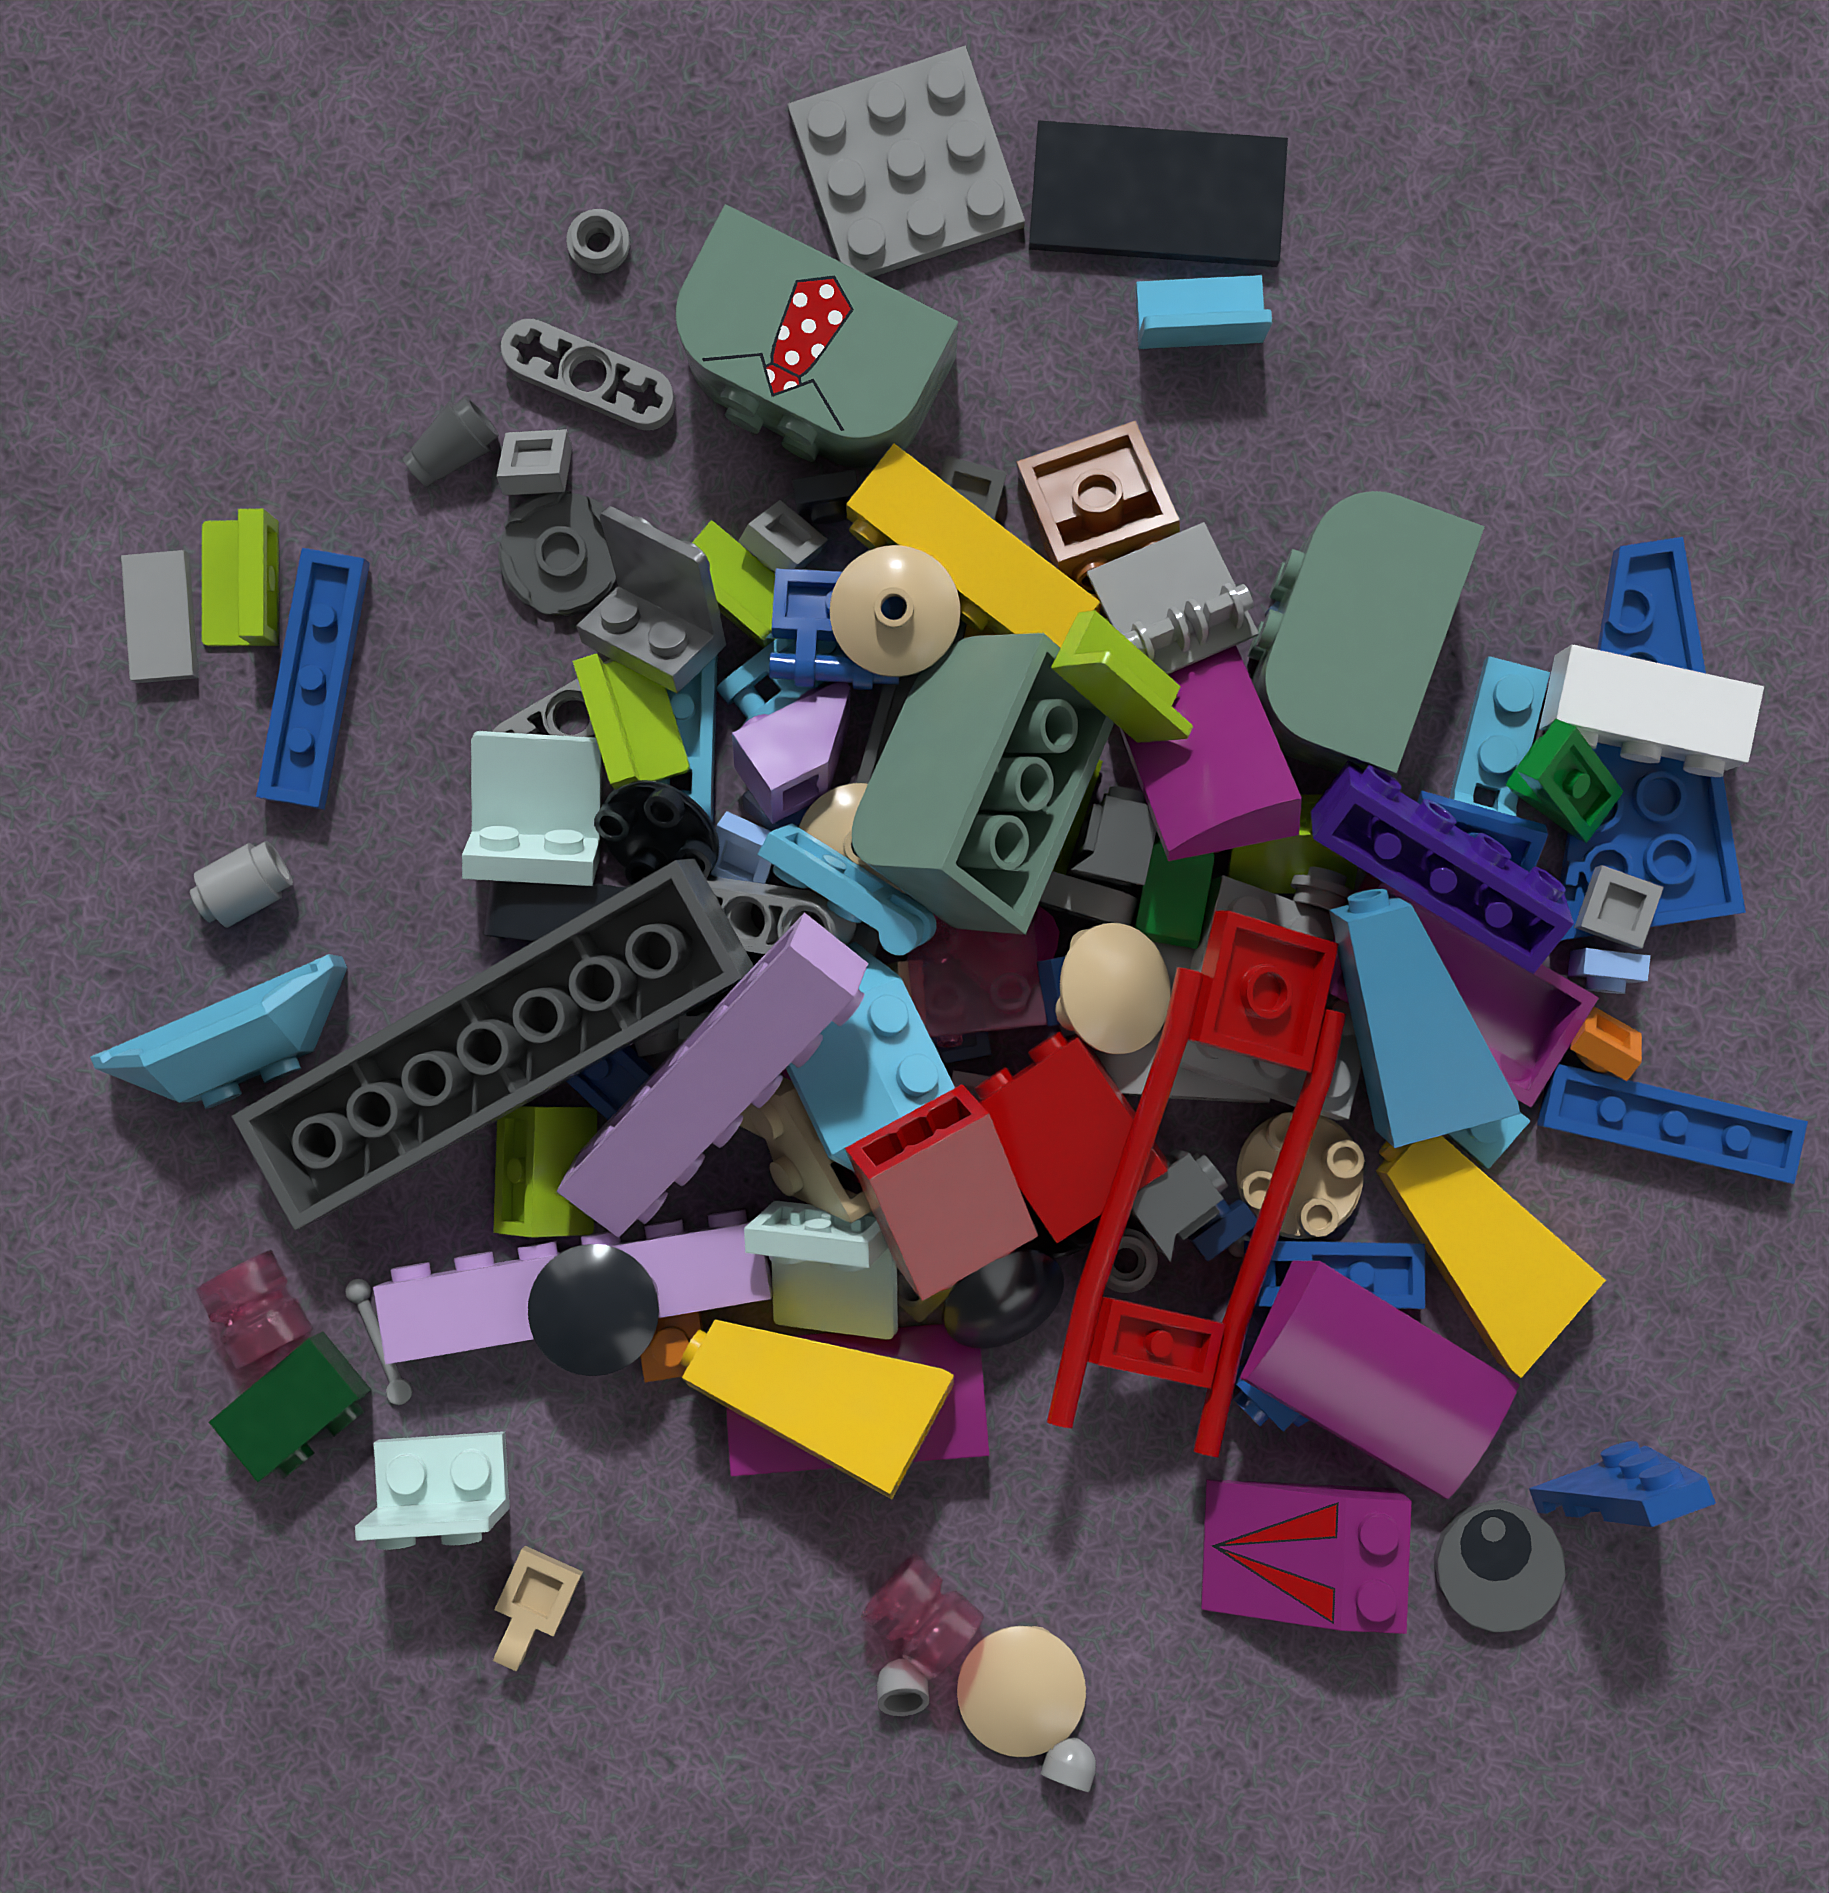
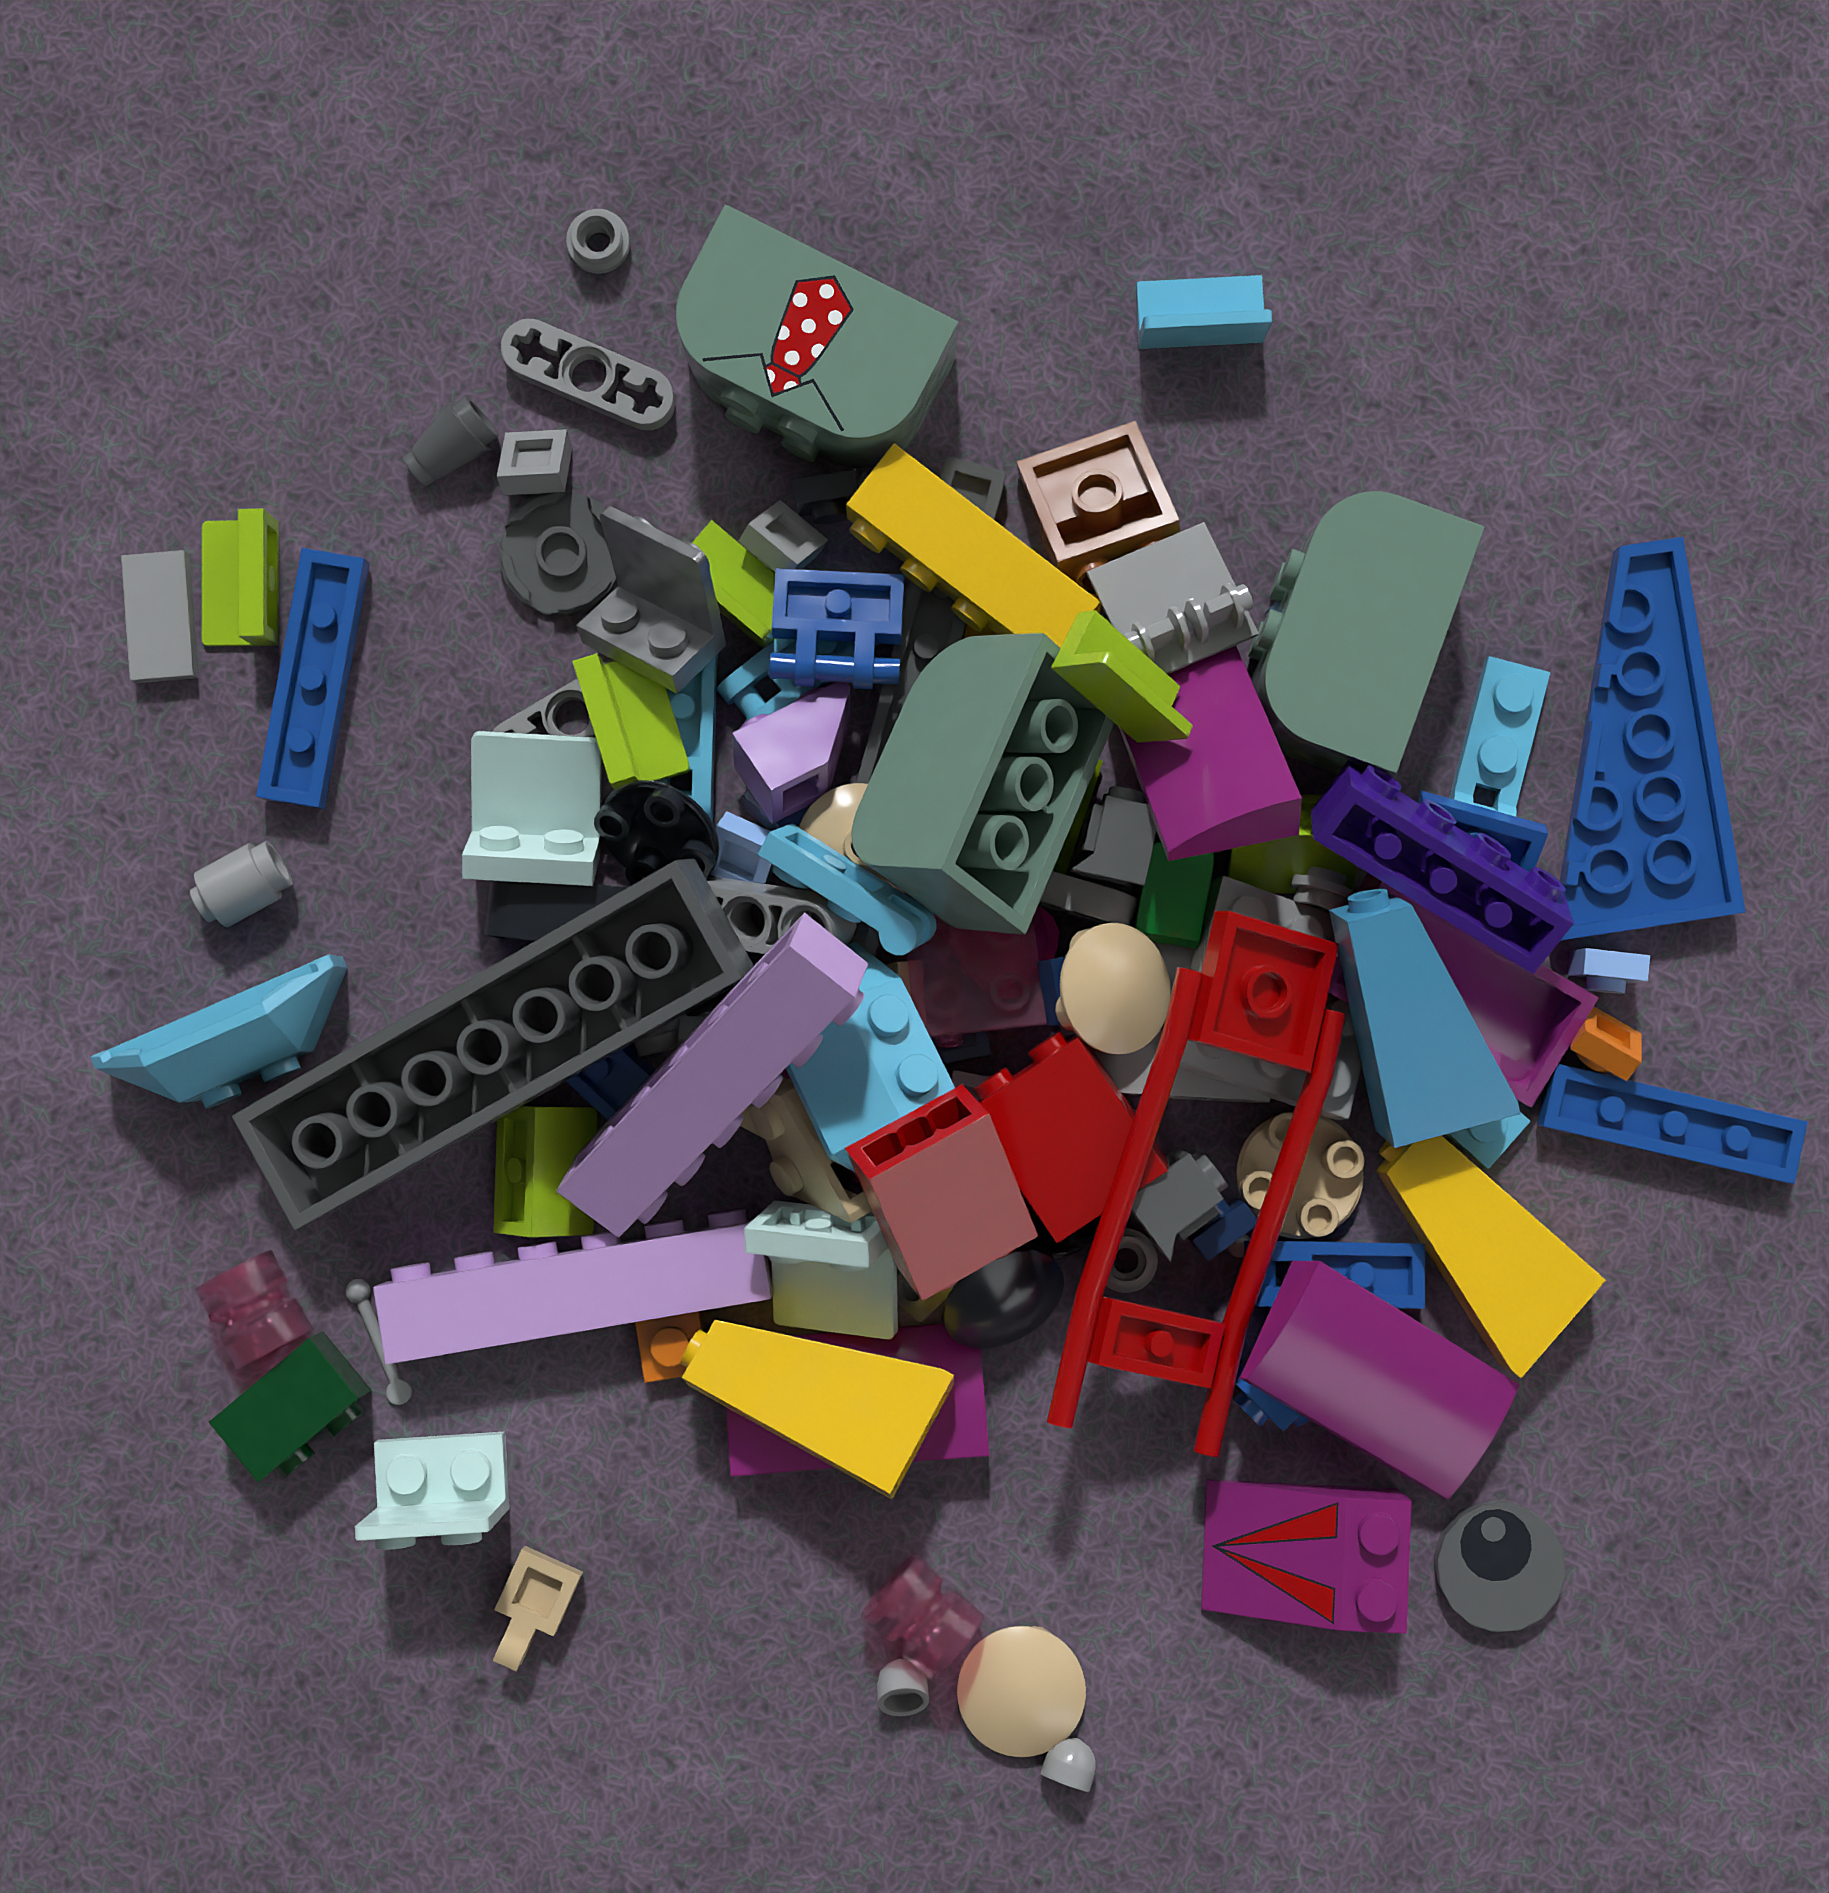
black dish [528,1244,659,1376] -> none
light grey plate [787,46,1025,277] -> none
tan dish [830,545,960,677] -> none
black tile [1028,120,1288,267] -> none
green slope [1506,719,1624,843] -> none
blue wing [1529,1441,1716,1527] -> none
white brick [1539,644,1764,777] -> none
light grey plate [1574,865,1664,949] -> none

